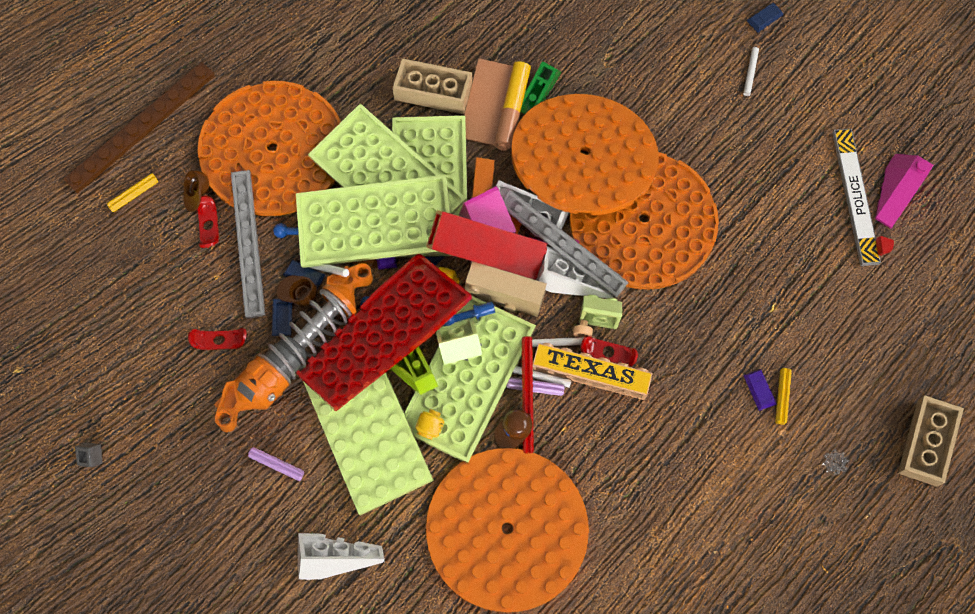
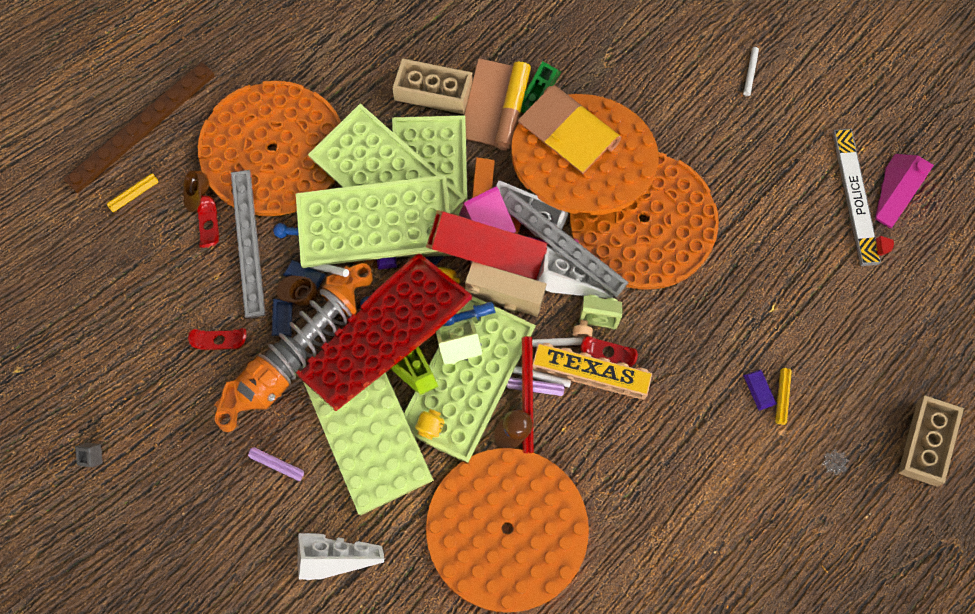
dark blue tile [746,2,784,33] -> none
none -> door [518,85,621,174]

